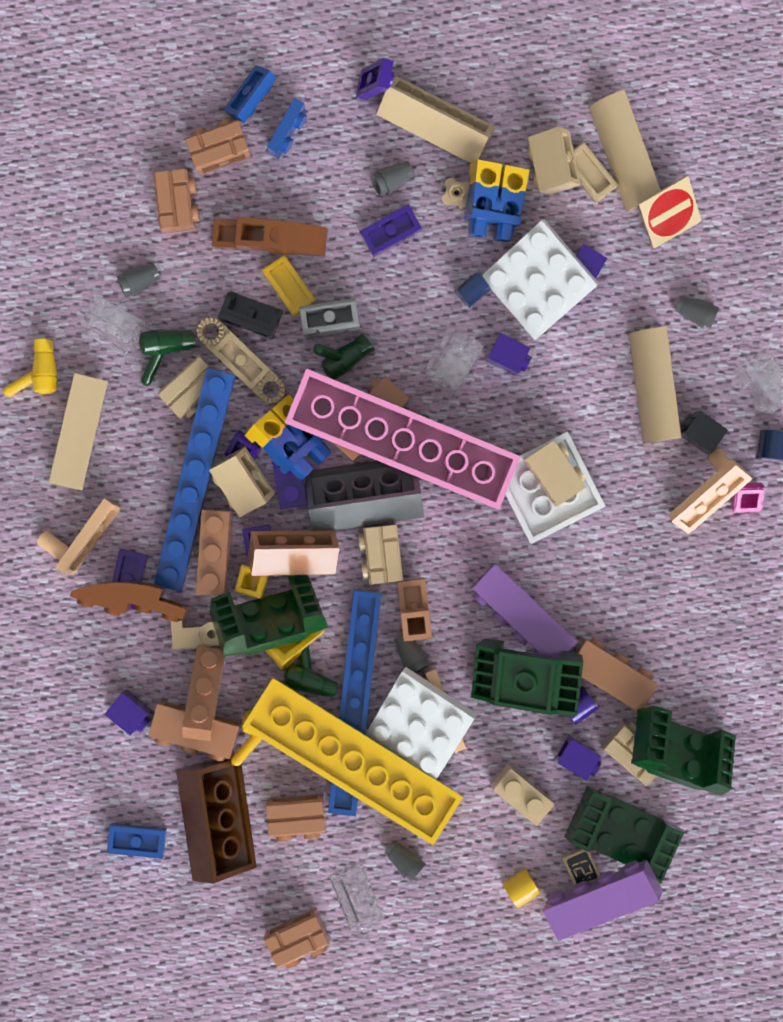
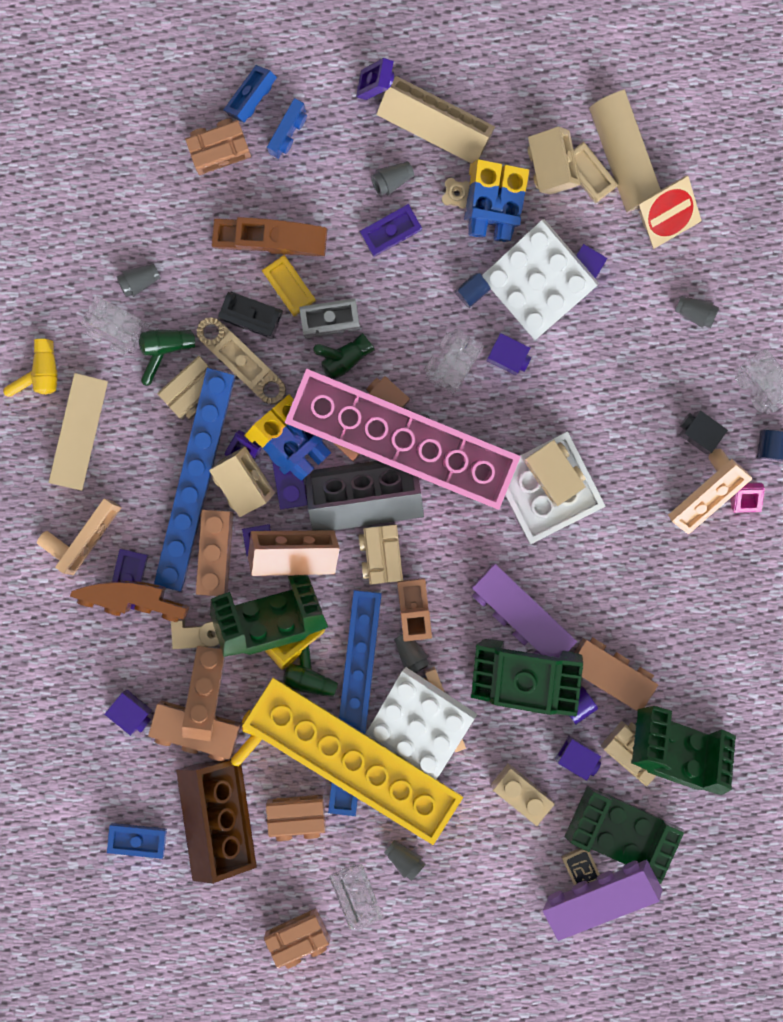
nougat brick [153,169,200,233] -> none
yellow brick [234,564,269,599] -> none
yellow brick [502,868,541,908] -> none
tan brick [629,326,681,444] -> none

